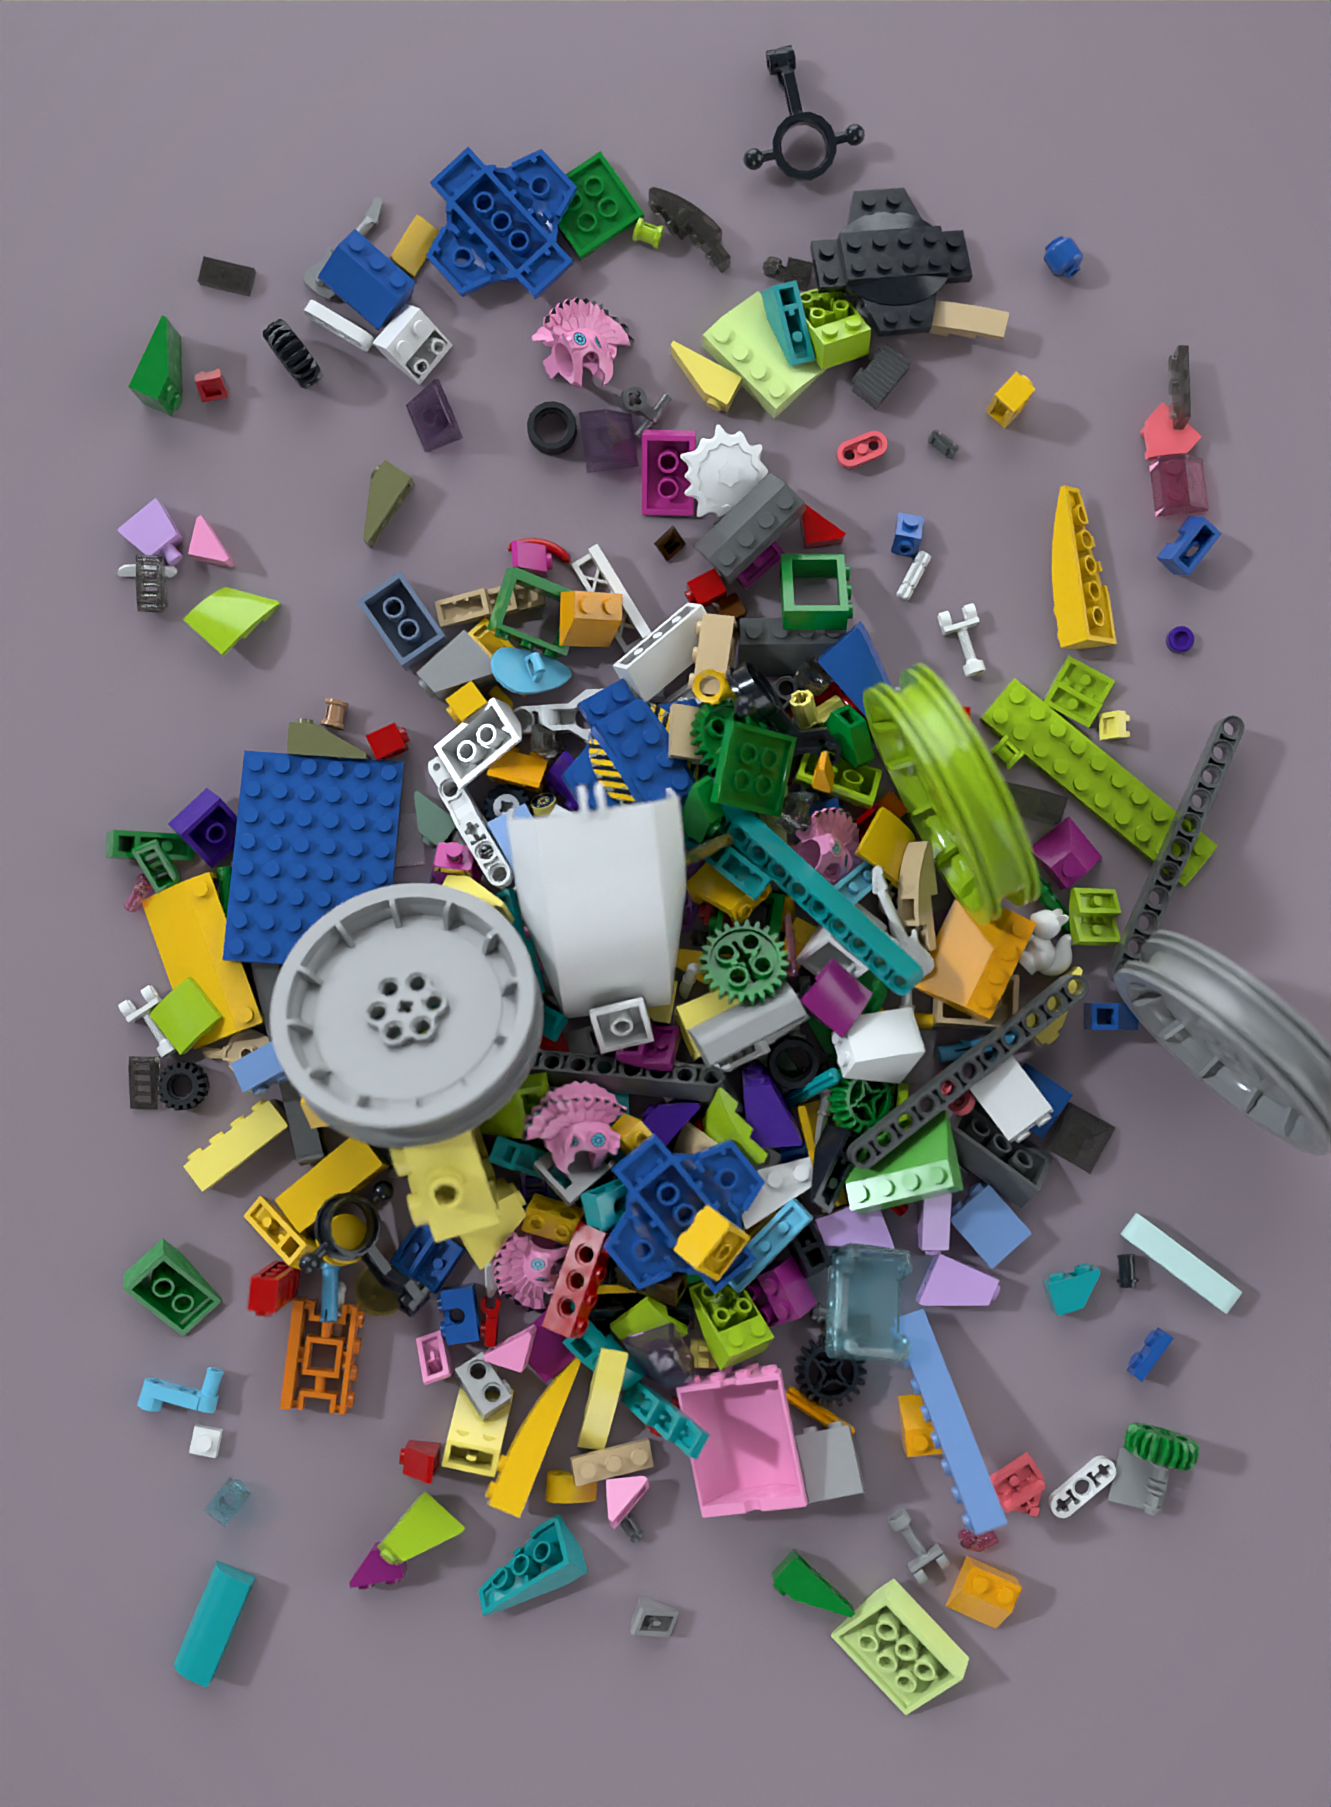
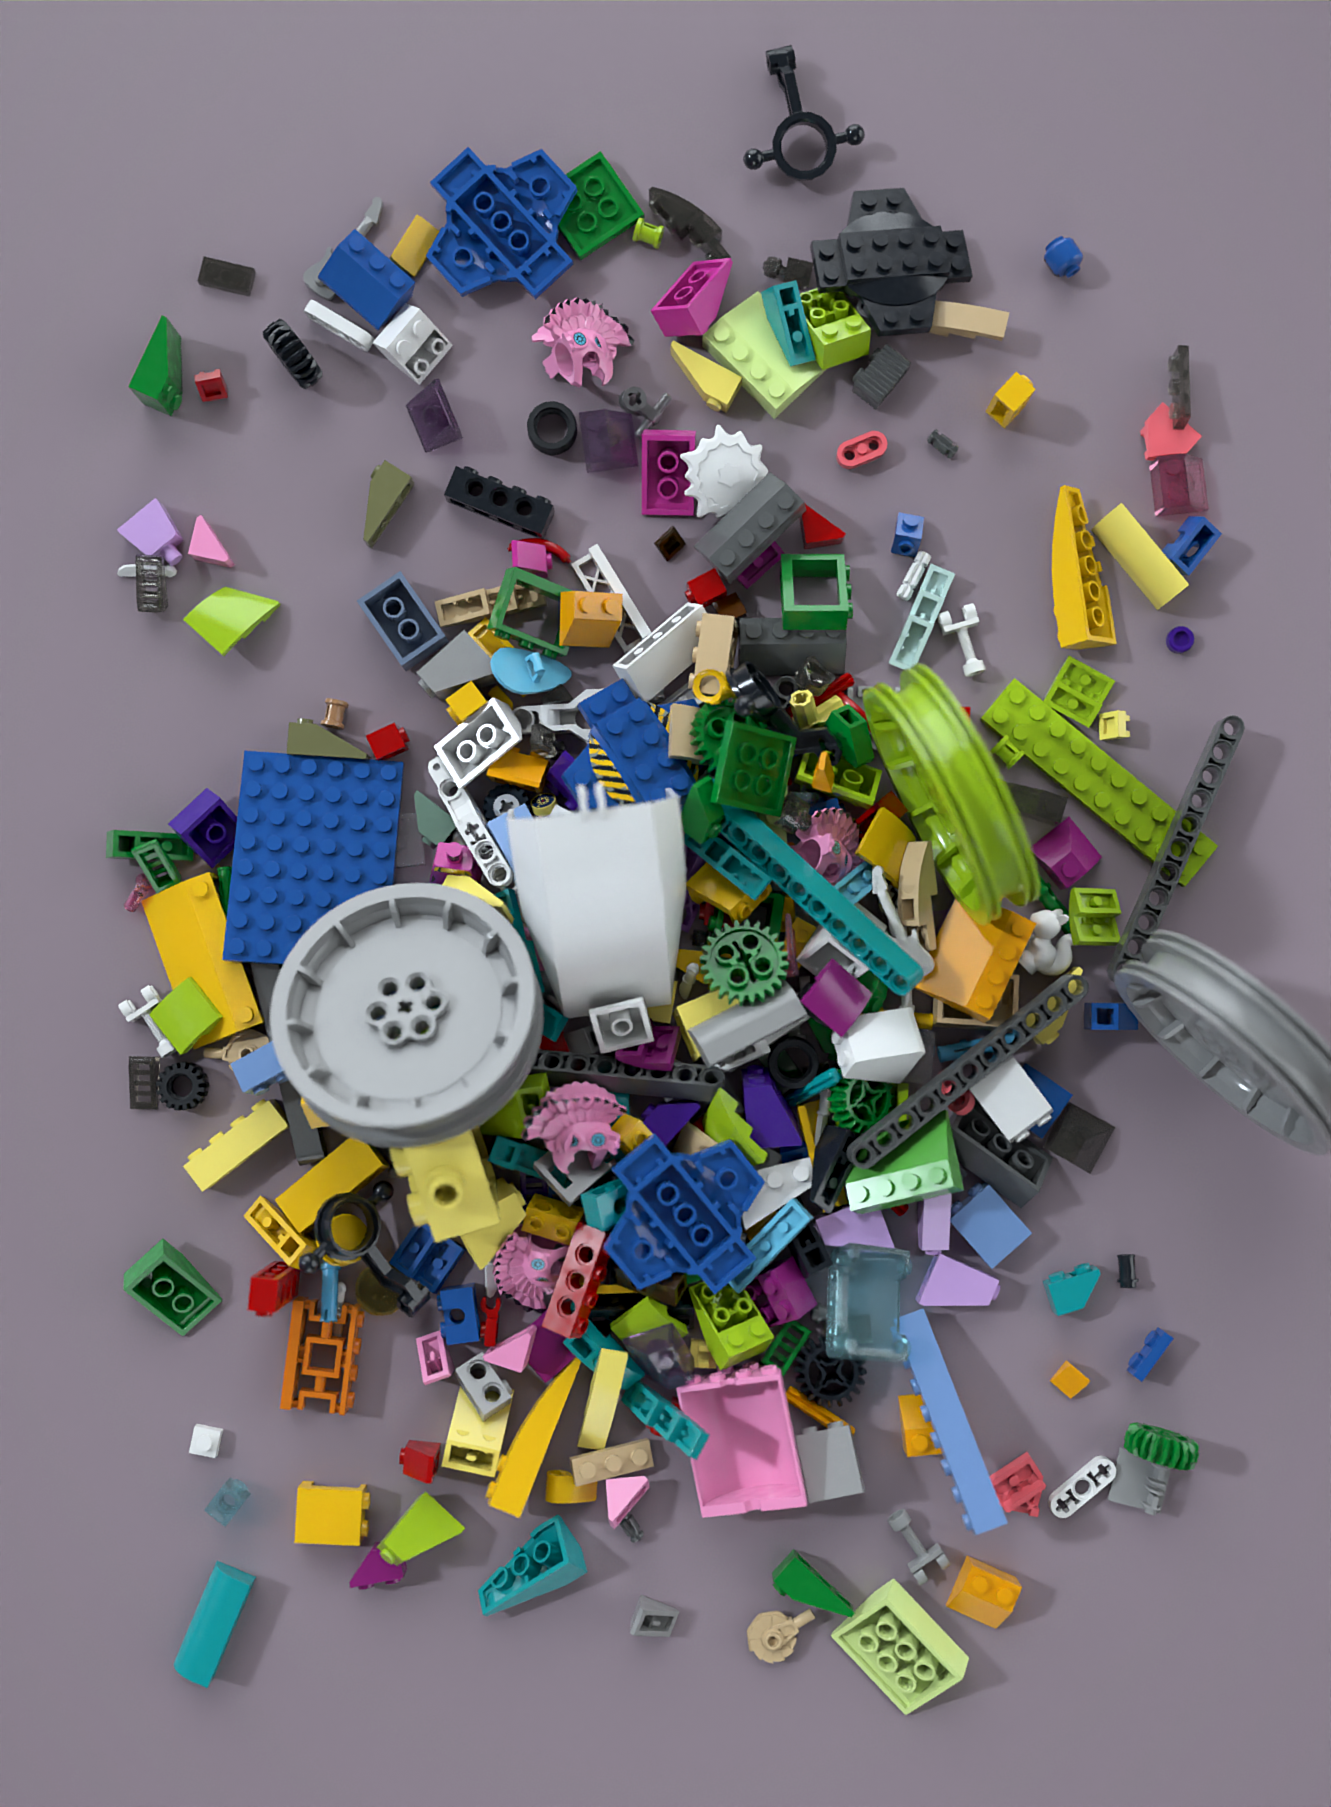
medium azure beam [137,1367,224,1413] -> none
yellow slope [673,1205,751,1281] -> none
clear yellow tile [684,833,734,866] -> none
blue slope [817,621,895,716] -> none
clear pink arm [958,1528,999,1552] -> none
light aqua beam [1120,1213,1243,1314] -> none
none -> yellow panel [294,1481,371,1546]
none -> black brick [444,466,555,539]
none -> clear smoke slope [541,684,573,705]
none -> dark pink slope [651,258,733,337]
none -> tan piece [747,1608,815,1664]
none -> green slope [758,1320,812,1377]
none -> light aqua slope [889,563,955,670]
none -> light orange slope [1049,1360,1090,1399]
none -> light yellow brick [1092,503,1189,610]

